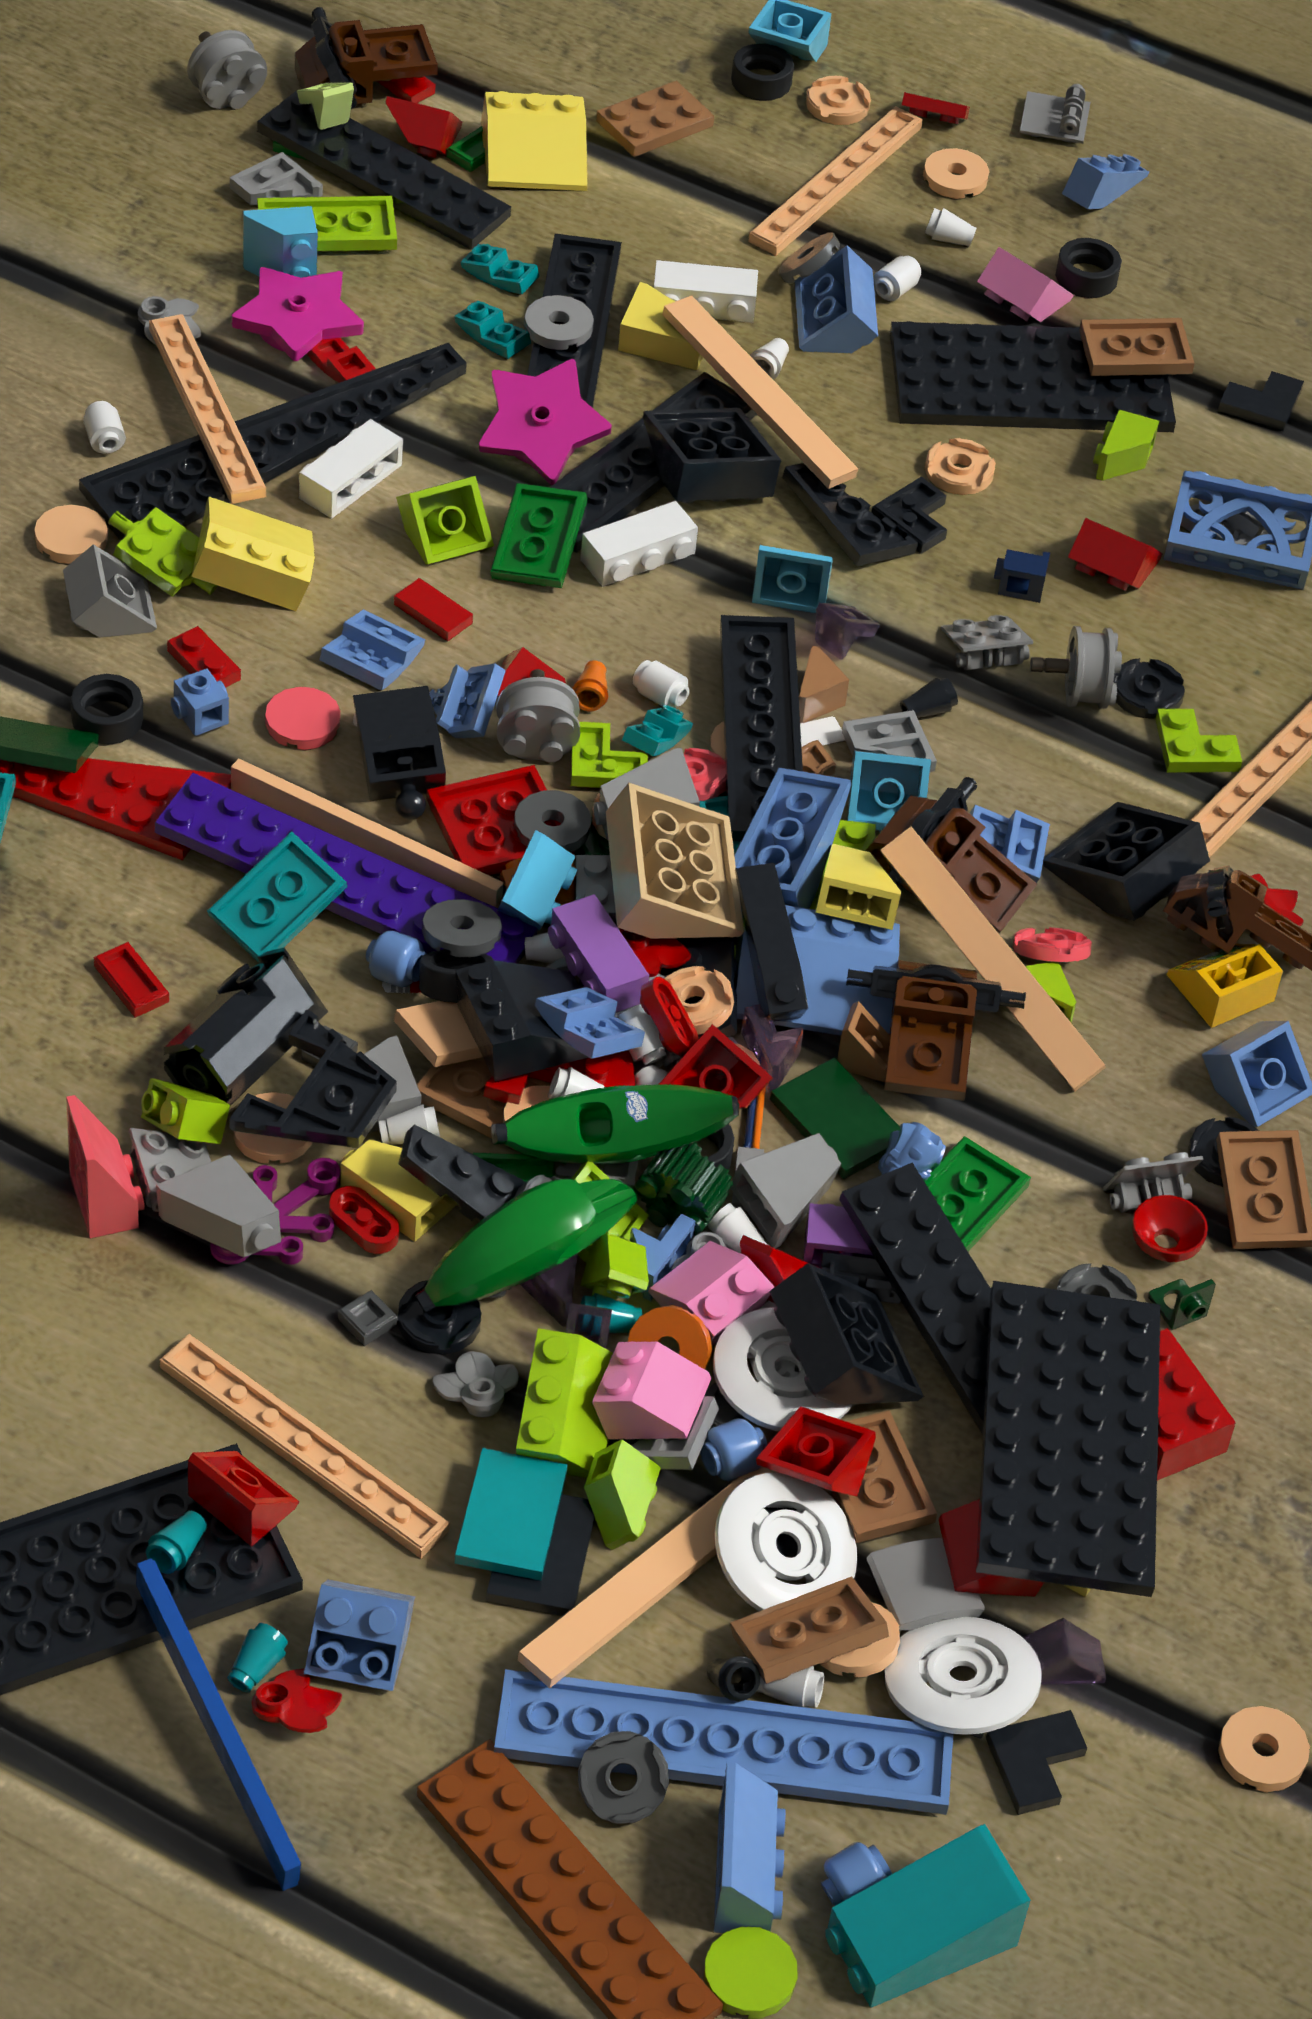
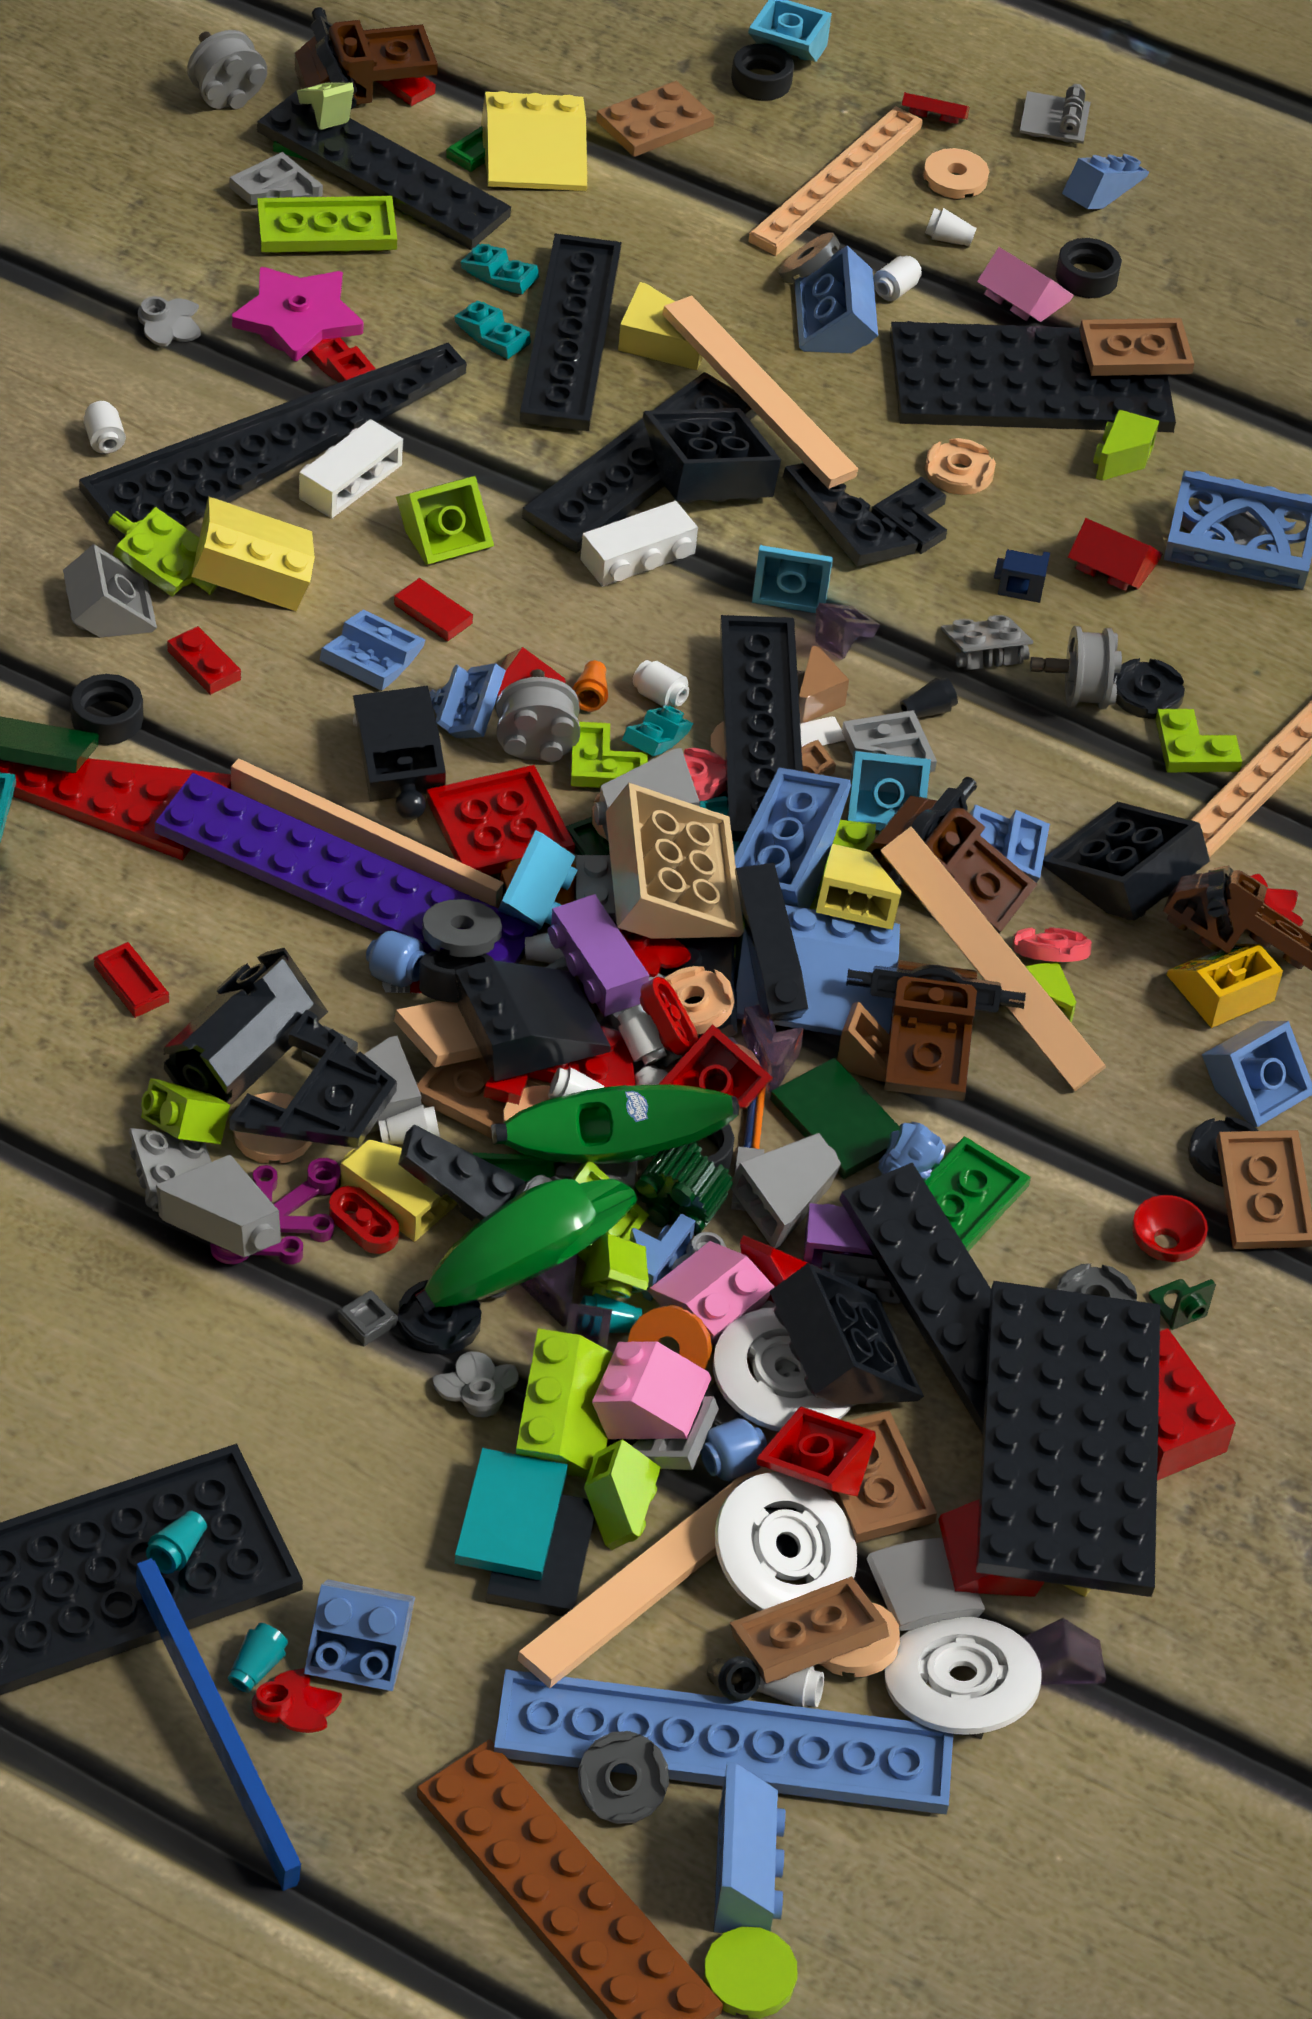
light nougat tile [34,505,108,564] -> none
coral slope [66,1095,144,1238] -> none
light nougat tile [149,314,266,504] -> none
light nougat tile [160,1334,450,1559] -> none
medium blue brick [171,668,229,736] -> none
red slope [188,1451,300,1547] -> none
teal tile [207,831,348,964] -> none
medium azure slope [243,206,318,278] -> none
coral tile [265,687,341,750] -> none
red slope [385,96,462,158] -> none
dark pink plate [479,359,612,485] -> none
green tile [490,483,587,588] -> none
dark grey tile [514,790,591,852] -> none
light grey tile [524,295,594,350] -> none
medium blue slope [535,987,645,1059] -> none
white brick [654,260,758,323] -> none
white cone [708,1203,768,1253] -> none
white cone [750,338,789,379] -> none
light nougat tile [806,76,871,125] -> none
medium blue head [821,1842,892,1906] -> none
teal slope [825,1824,1031,2008] -> none
black tile [986,1710,1087,1815] -> none
light grey hinge [1103,1152,1203,1213] -> none
black tile [1218,371,1304,431] -> none
light nougat tile [1218,1706,1310,1792] -> none

